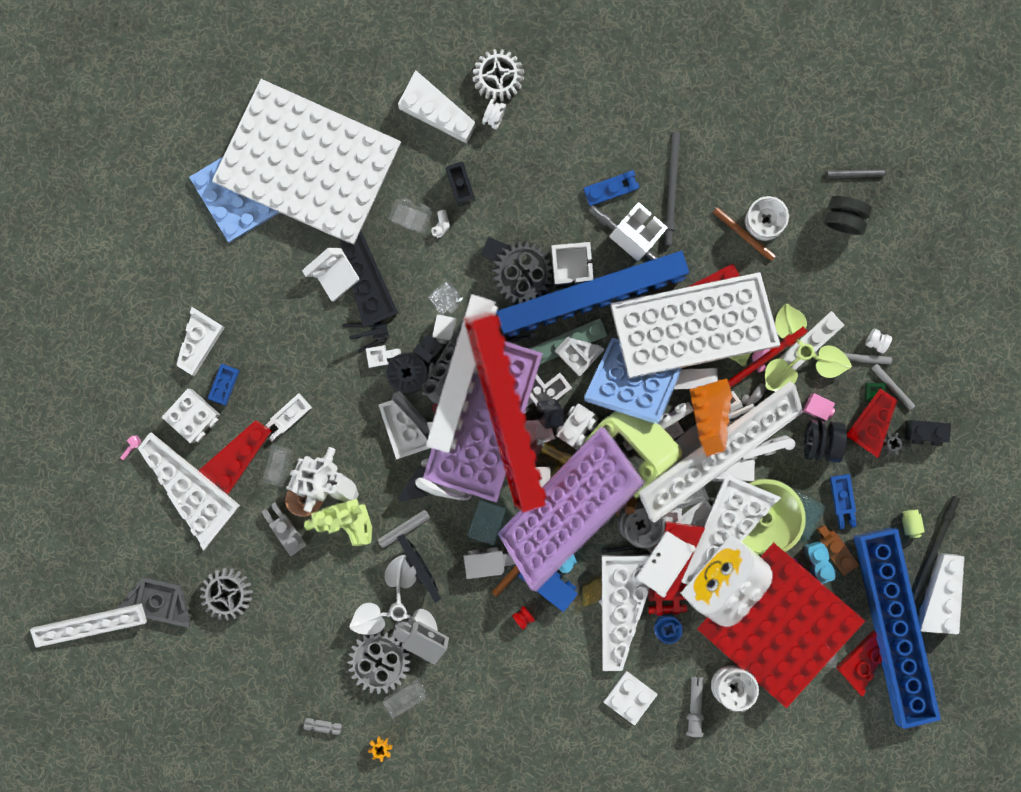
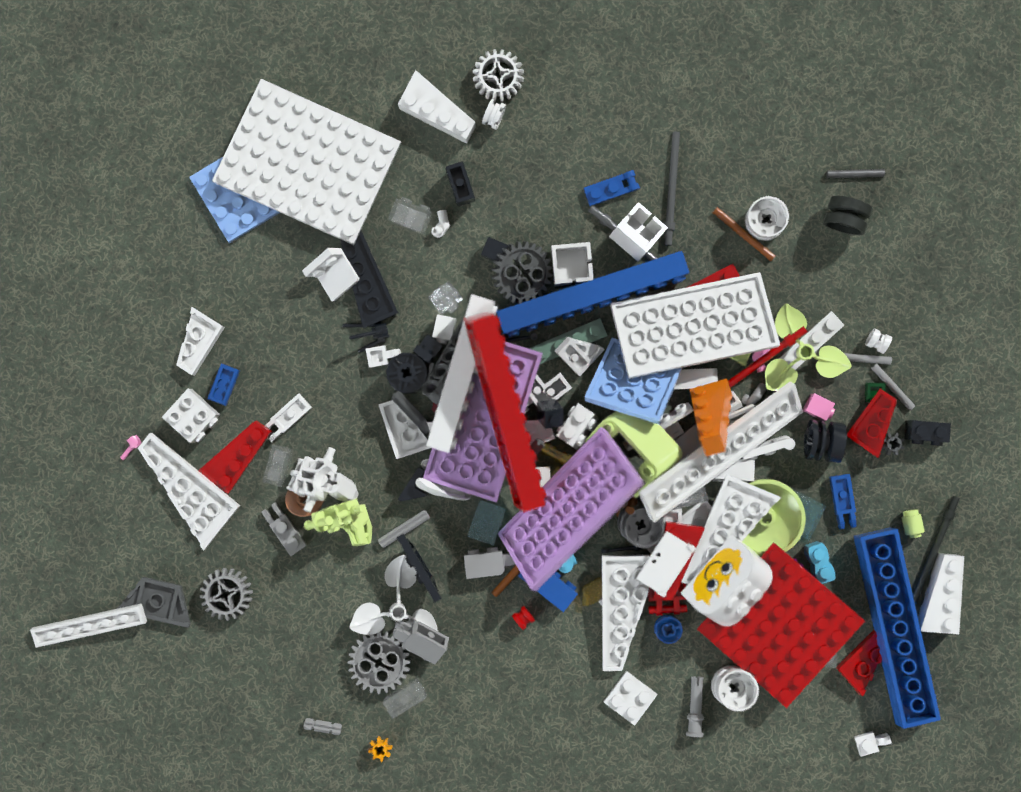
dark orange hinge [817,525,859,576] -> none
none -> white plate [854,731,892,757]

